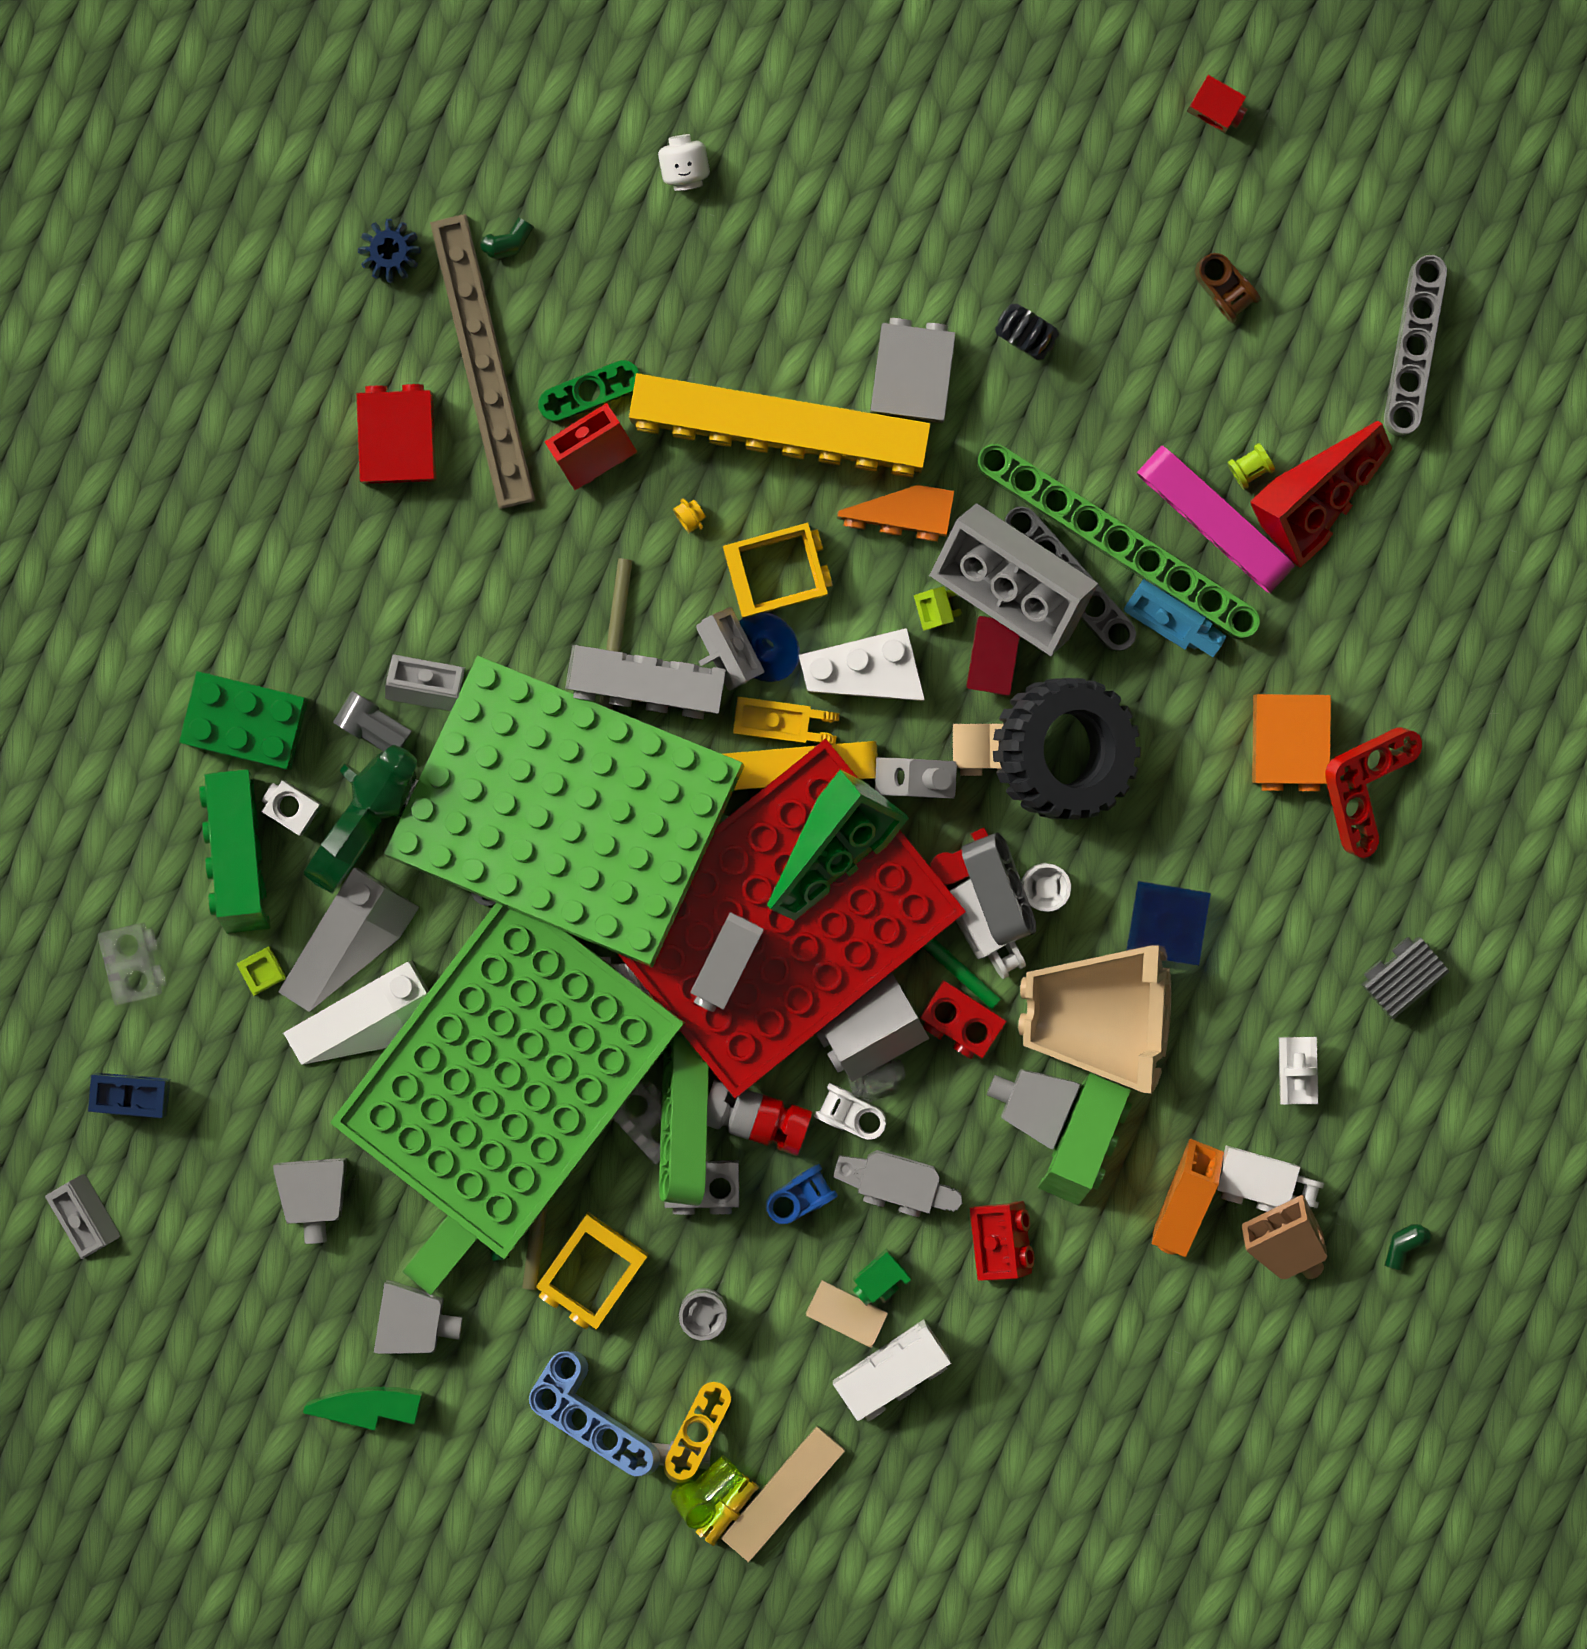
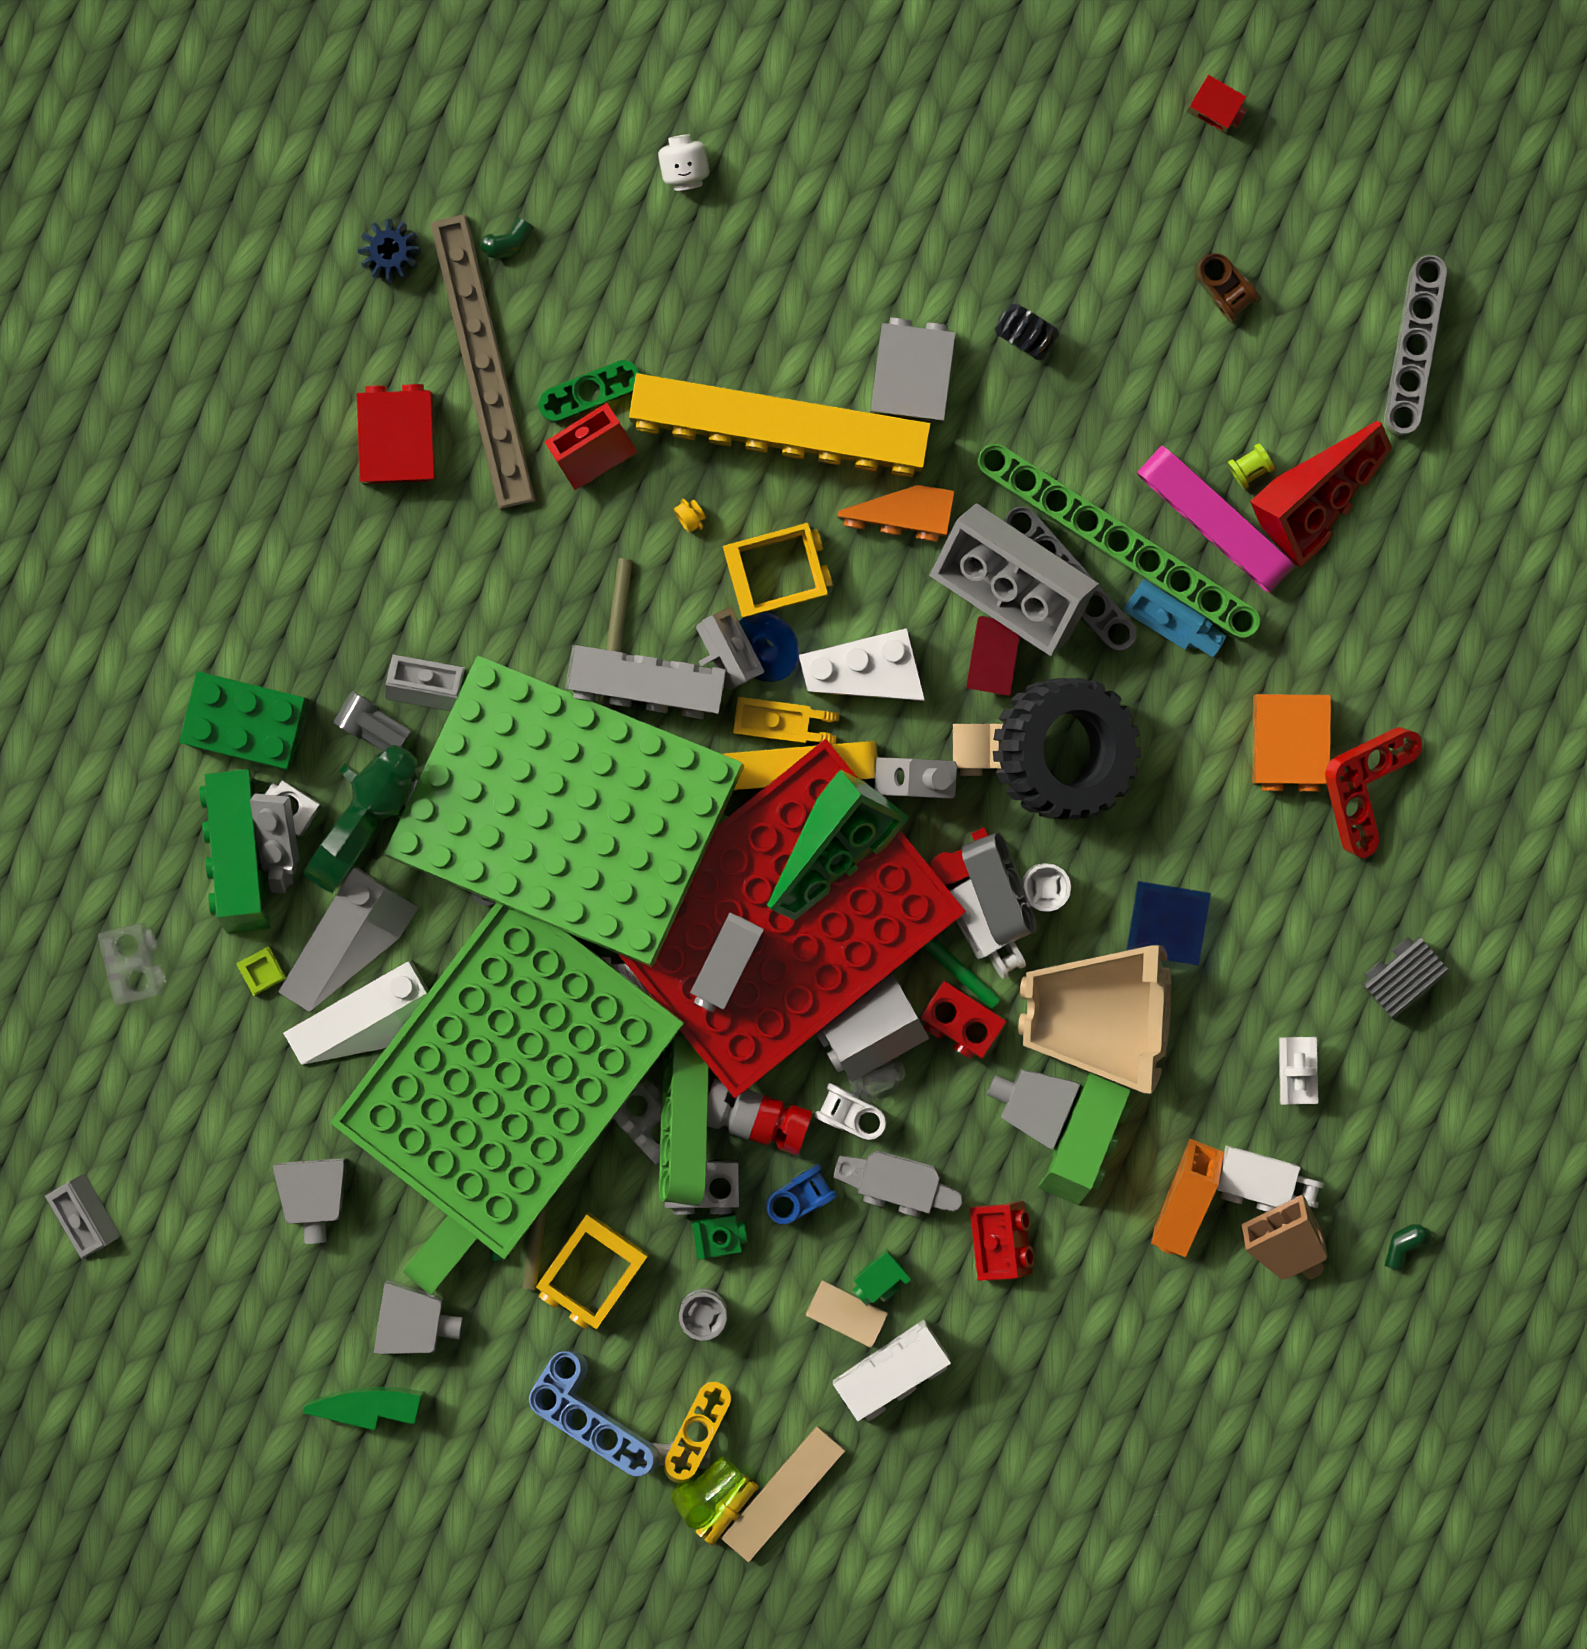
dark blue brick [88,1072,171,1118] -> none
lime tile [914,586,962,631] -> none
none -> light grey hinge [250,794,300,894]
none -> green brick [692,1213,748,1260]

